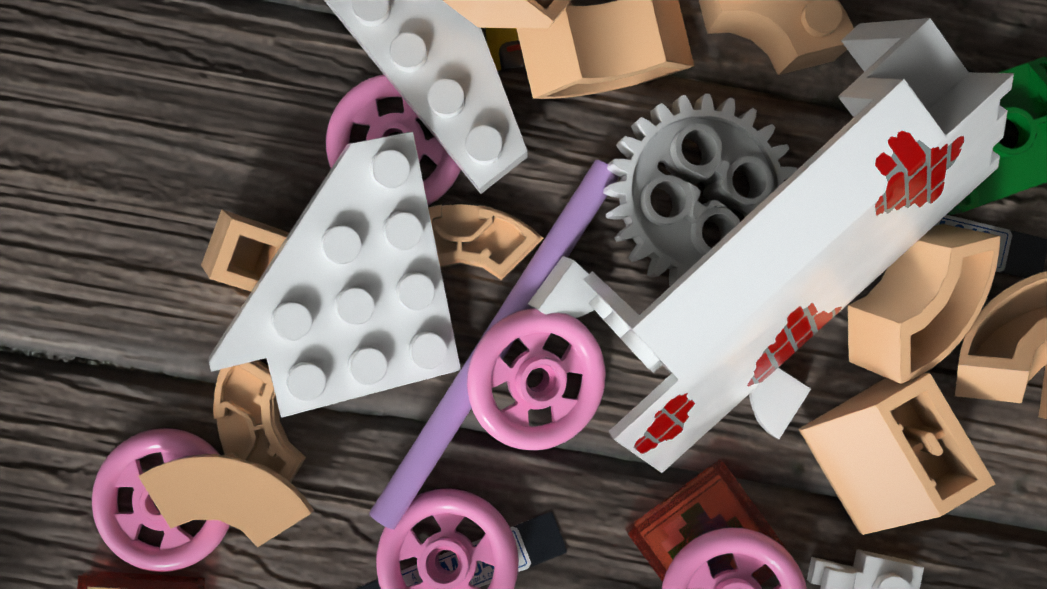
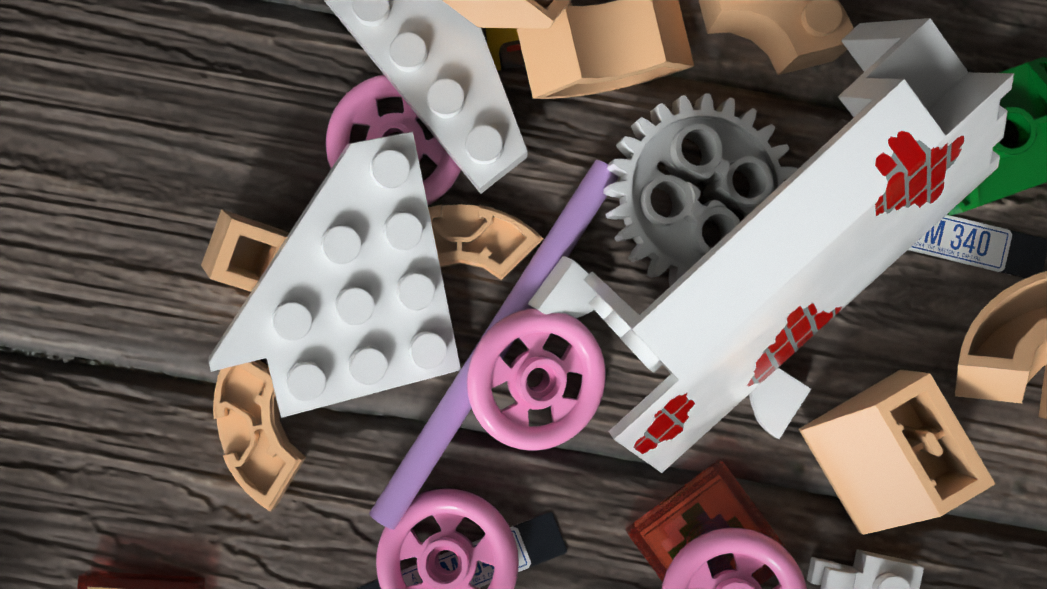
bright pink plate [92,428,230,572] -> none
light nougat tile [138,454,314,547] -> none
light nougat brick [848,224,1000,384] -> none

